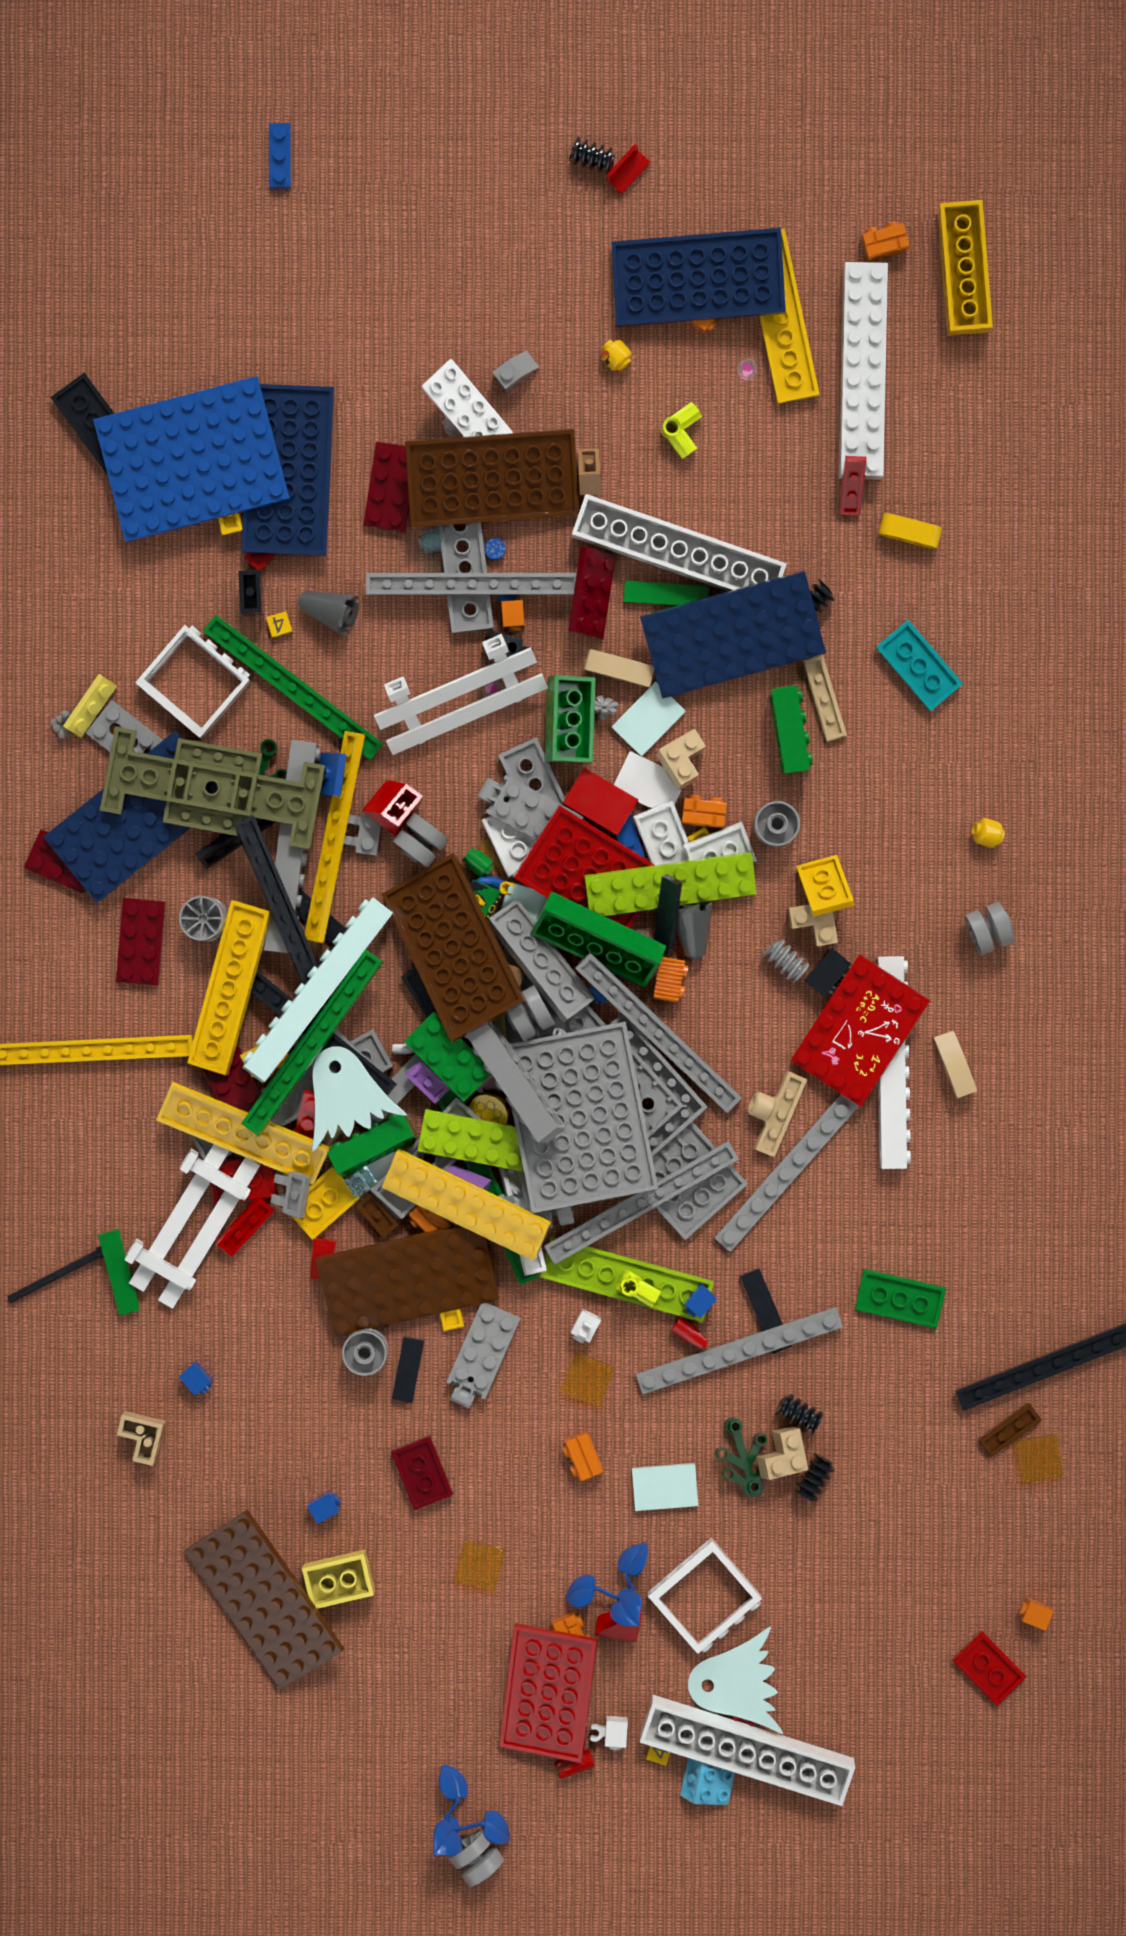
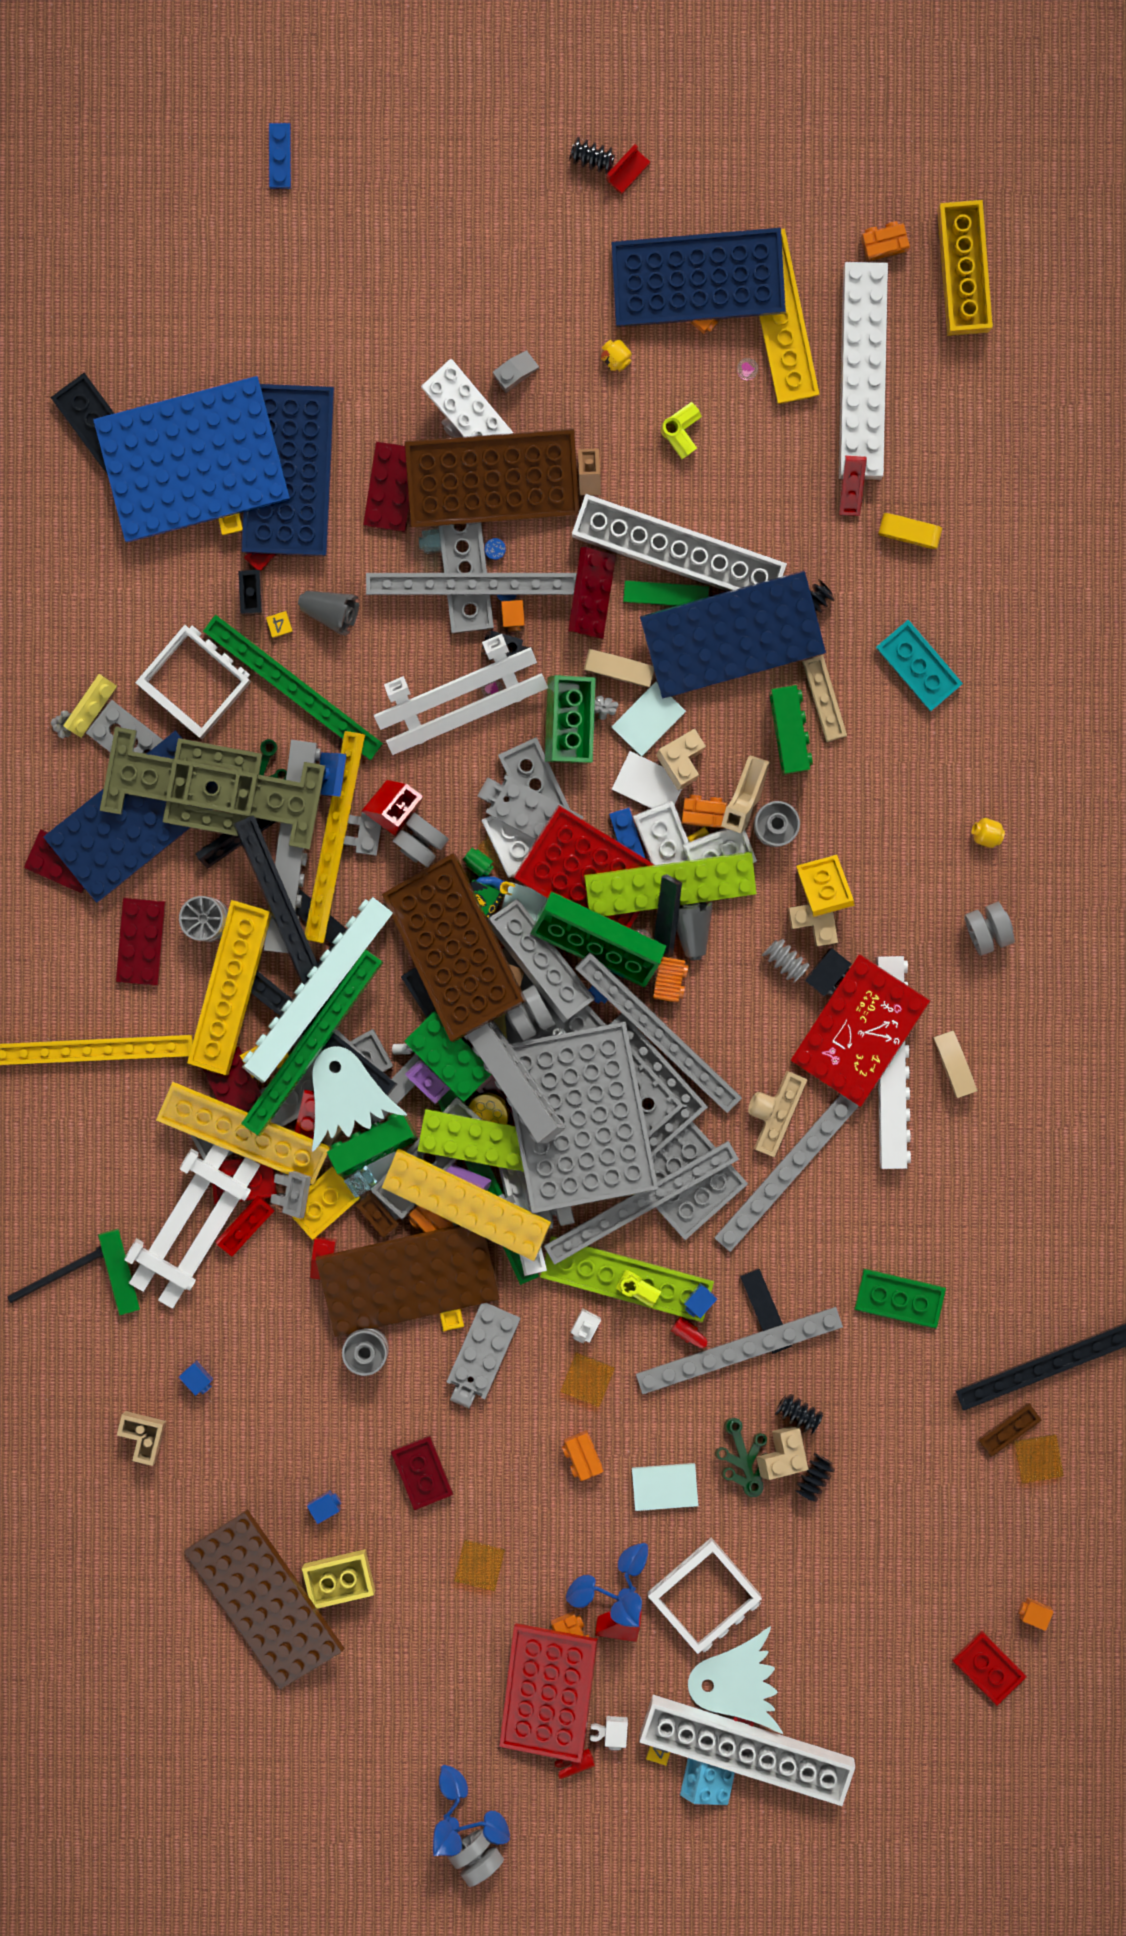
black tile [392,1336,424,1403] -> none
red tile [562,768,639,836] -> none
none -> tan arch [721,755,770,833]

